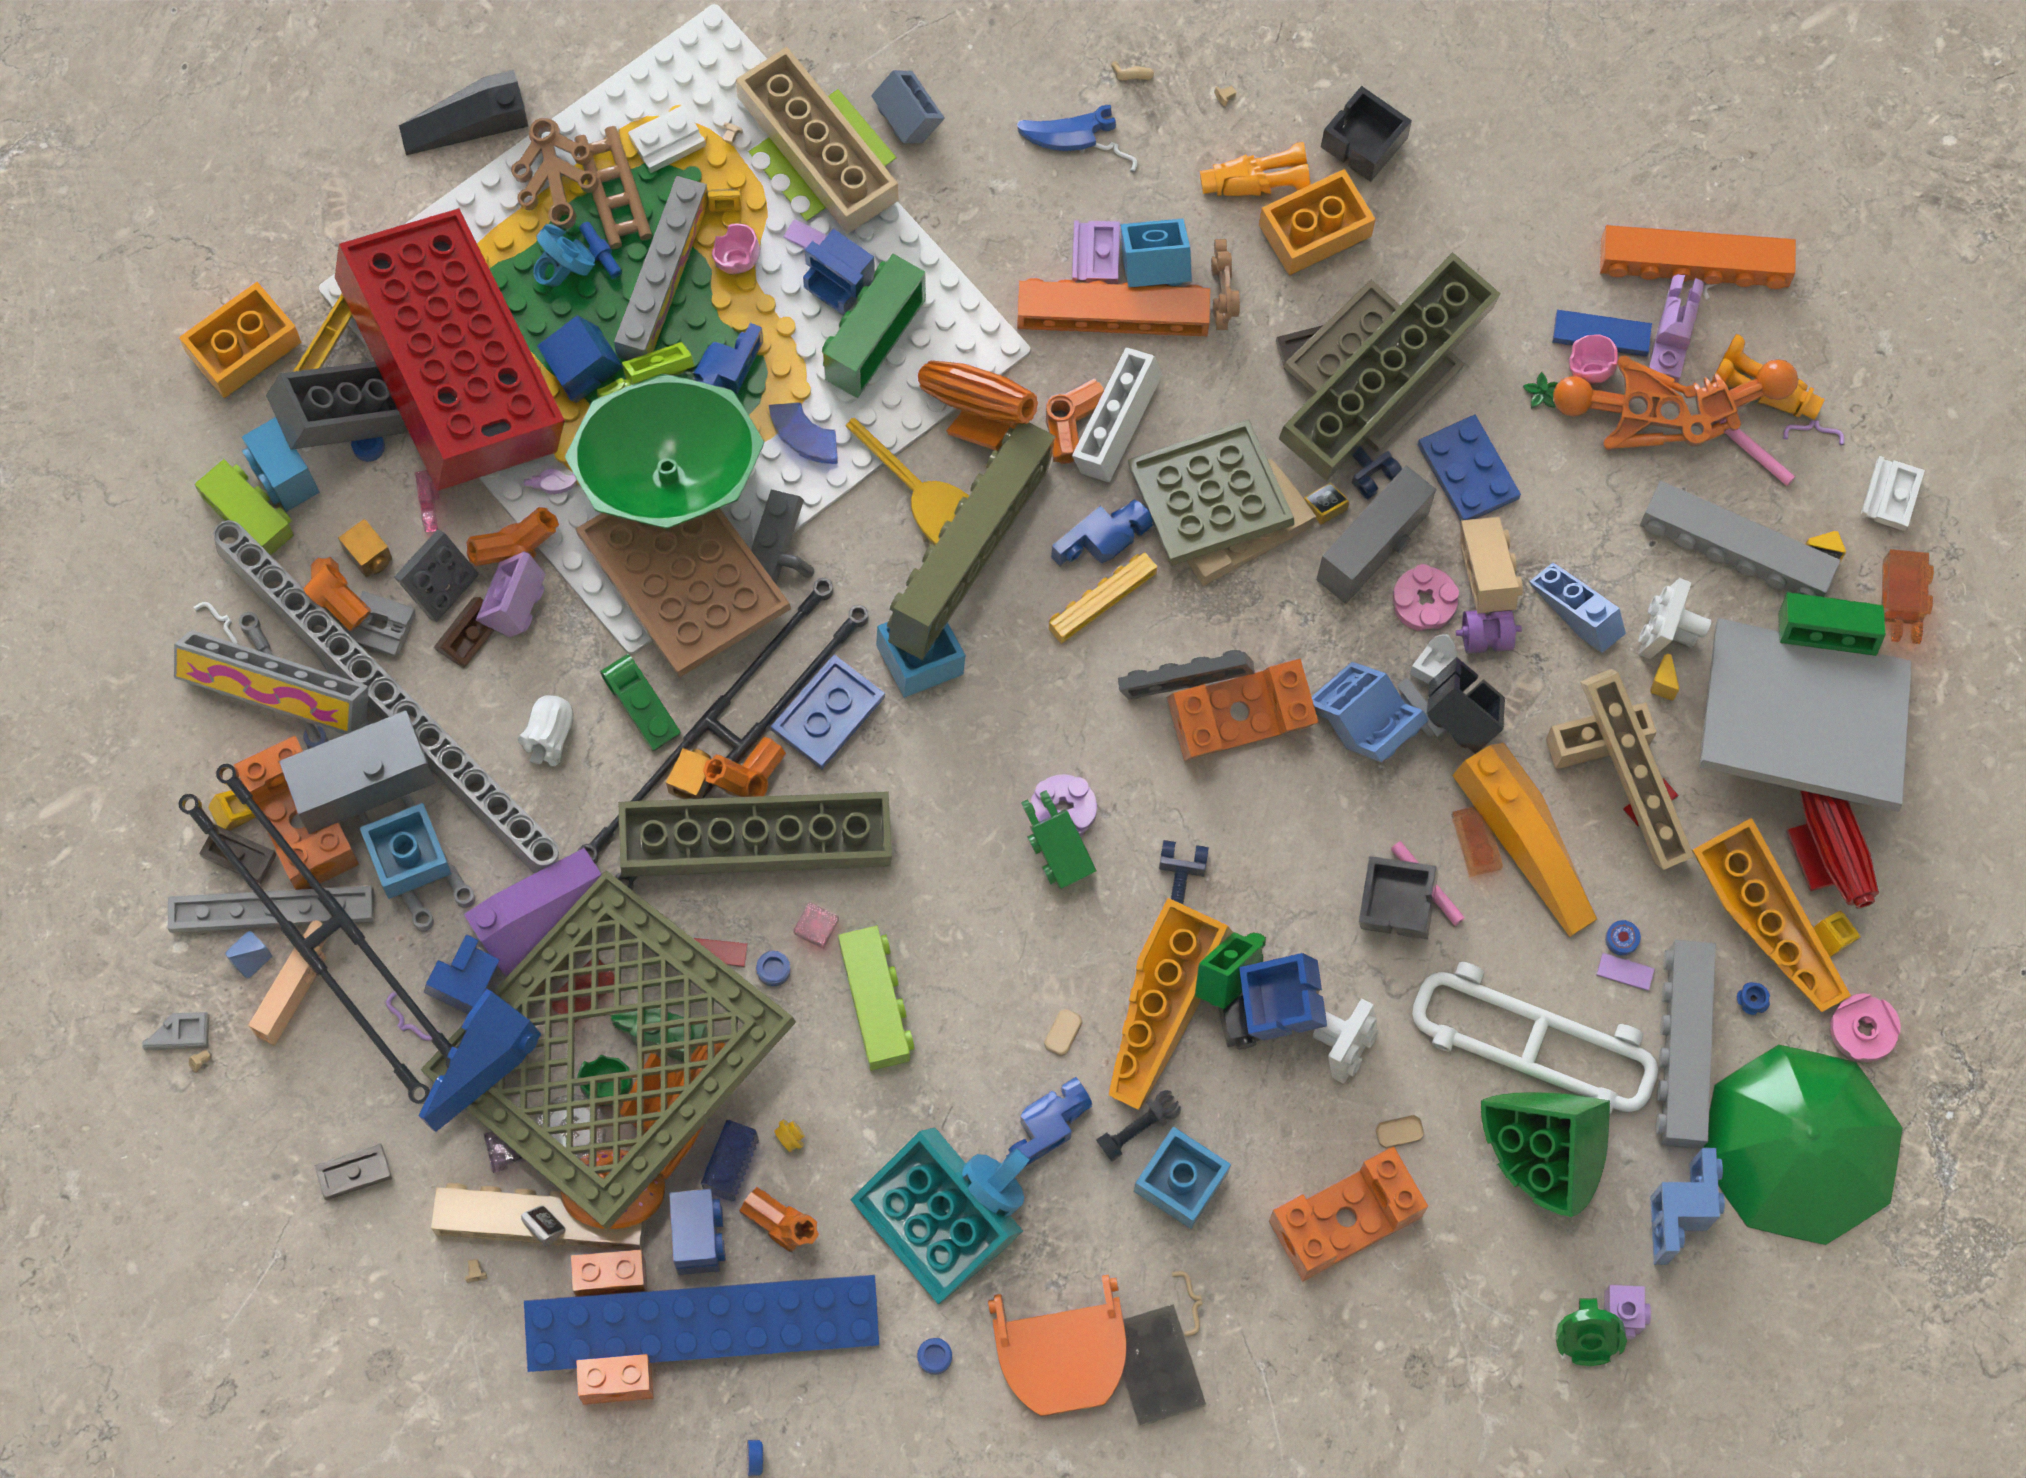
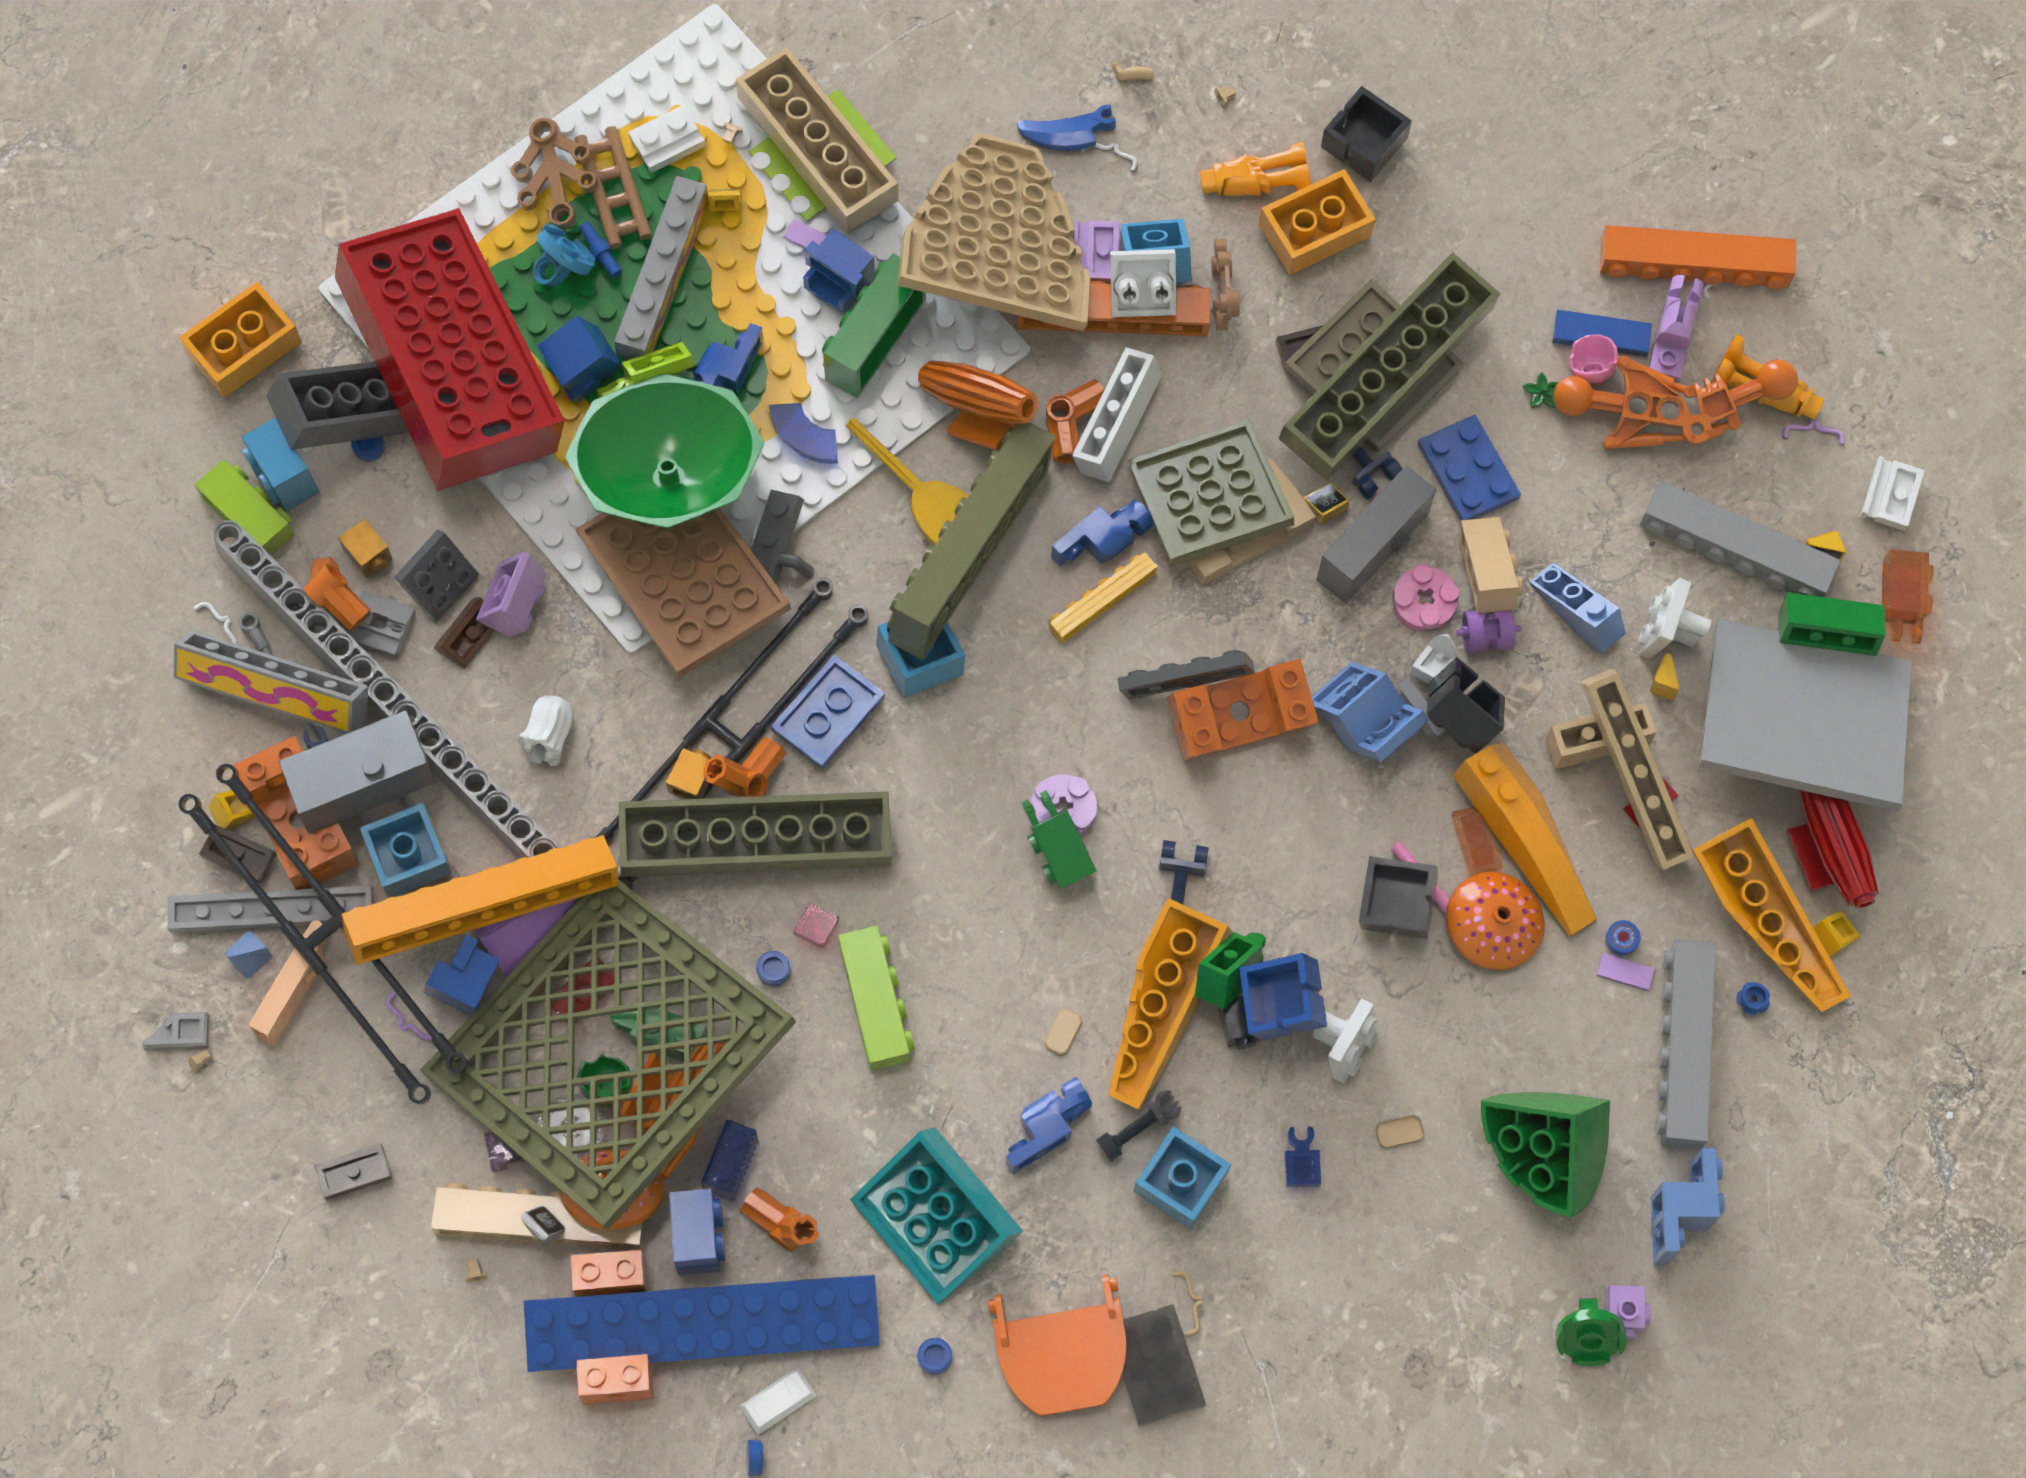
yellow piece [293,293,353,372] -> none
black wedge [399,70,529,155] -> none
clear pink plate [415,470,440,533] -> none
blue wedge [418,989,541,1132] -> none
orange piece [466,507,559,566] -> none
lavender piece [524,469,577,494] -> none
green plate [600,654,681,751] -> none
window [694,938,748,967] -> none
bright pink hair [712,224,760,275] -> none
yellow plate [774,1119,805,1152] -> none
sand blue brick [871,70,945,143] -> none
dark azure tile [962,1148,1030,1216] -> none
orange plate [1269,1146,1428,1282] -> none
white bar [1412,962,1658,1115] -> none
green piece [1703,1045,1903,1245] -> none
bright pink bar [1720,420,1795,486] -> none
bright pink plate [1830,993,1901,1063] -> none
none -> light orange brick [342,835,618,965]
none -> white tile [739,1367,817,1435]
none -> tan wing [897,133,1090,332]
none -> white plate [1110,249,1176,317]
none -> clear blue plate [1284,1126,1321,1187]
none -> orange dish [1446,872,1545,971]

